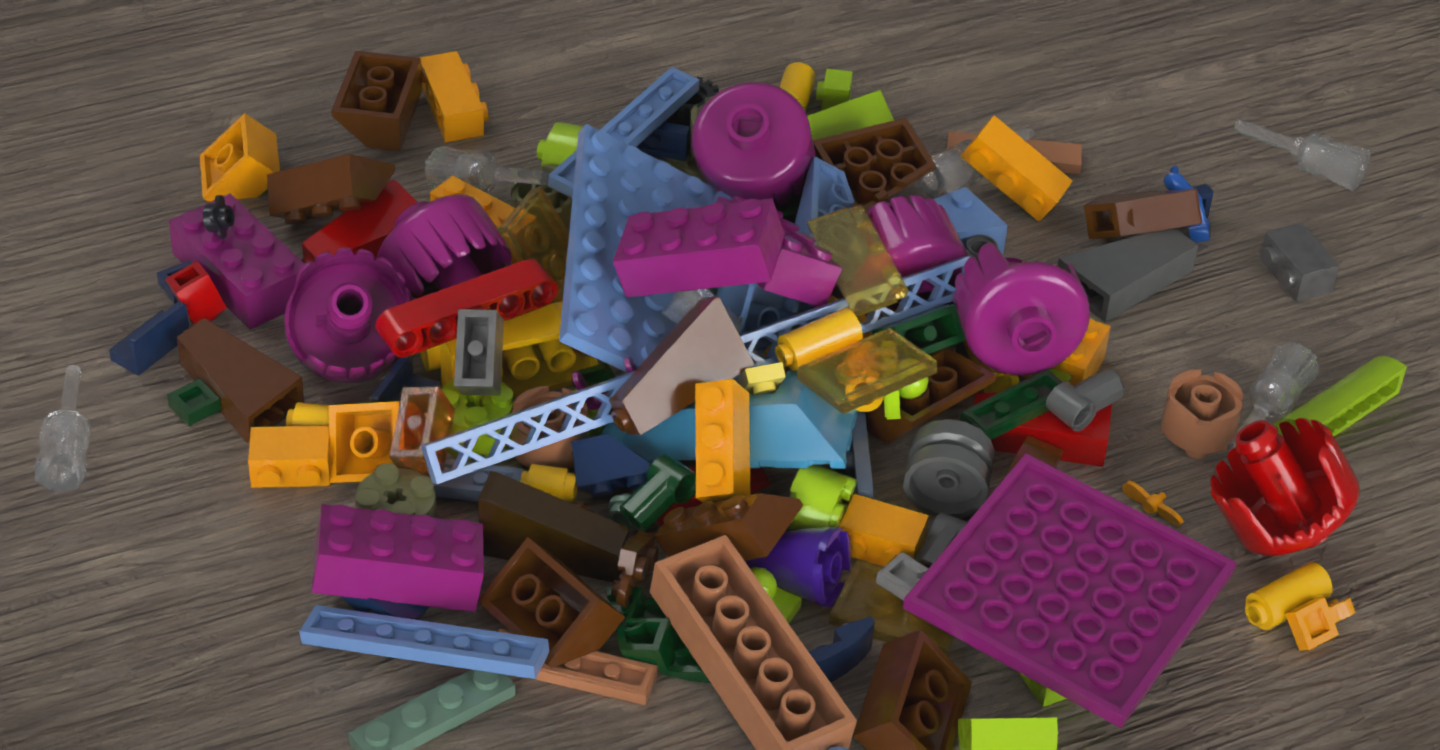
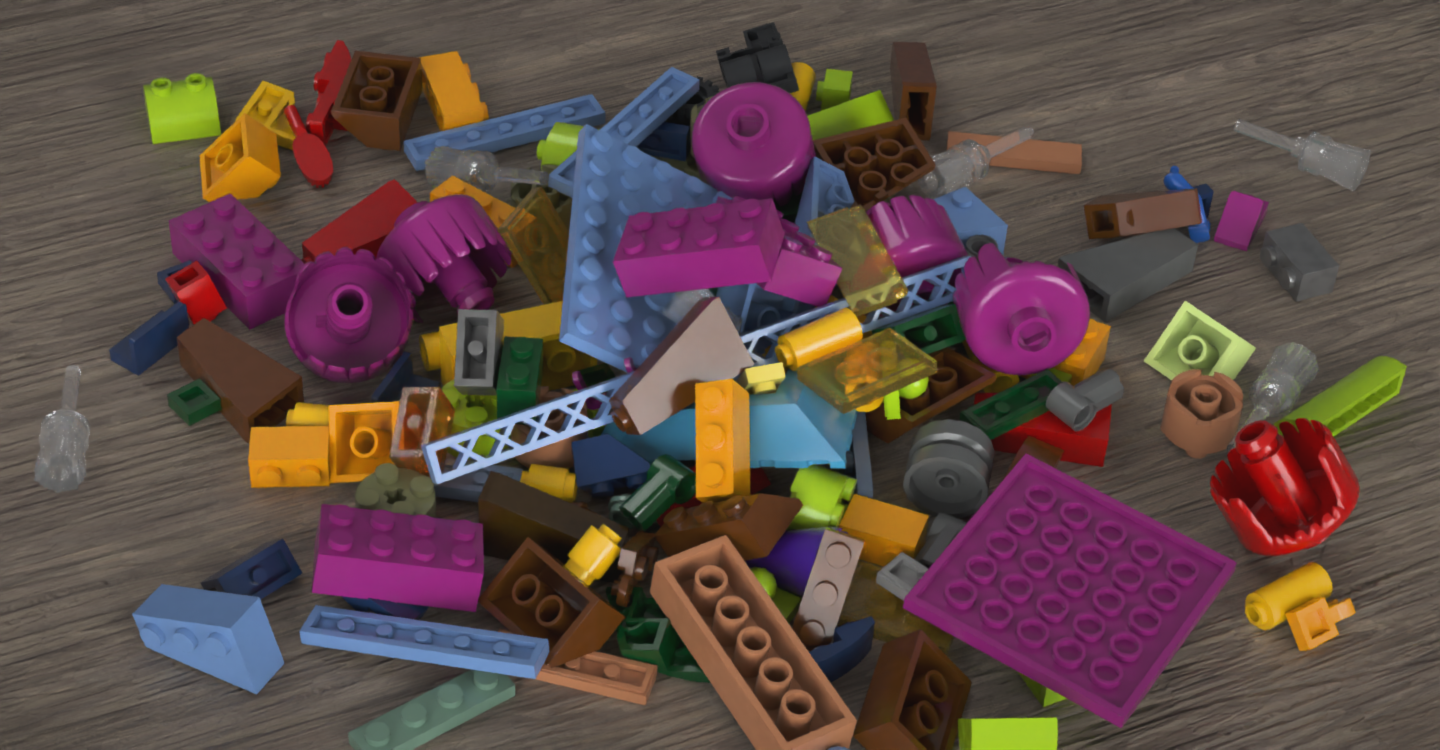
black plate [203,195,234,239] -> none
reddish brown slope [267,154,395,224] -> none
red beam [375,259,559,358] -> none
light orange brick [960,115,1073,222] -> none
light orange piece [1122,480,1184,526] -> none
none -> medium blue wedge [132,584,284,695]
none -> lime brick [143,73,221,144]
none -> dark blue panel [201,538,302,600]
none -> yellow wing [235,81,295,150]
none -> red piece [283,105,333,188]
none -> red slope [306,40,352,146]
none -> medium blue plate [404,94,605,171]
none -> dark green brick [496,336,543,425]
none -> yellow brick [564,523,622,586]
none -> black plate [716,22,799,93]
none -> plate [792,527,865,652]
none -> reddish brown slope [890,42,937,141]
none -> yellowish green slope [1144,301,1256,380]
none -> magenta slope [1214,191,1269,252]

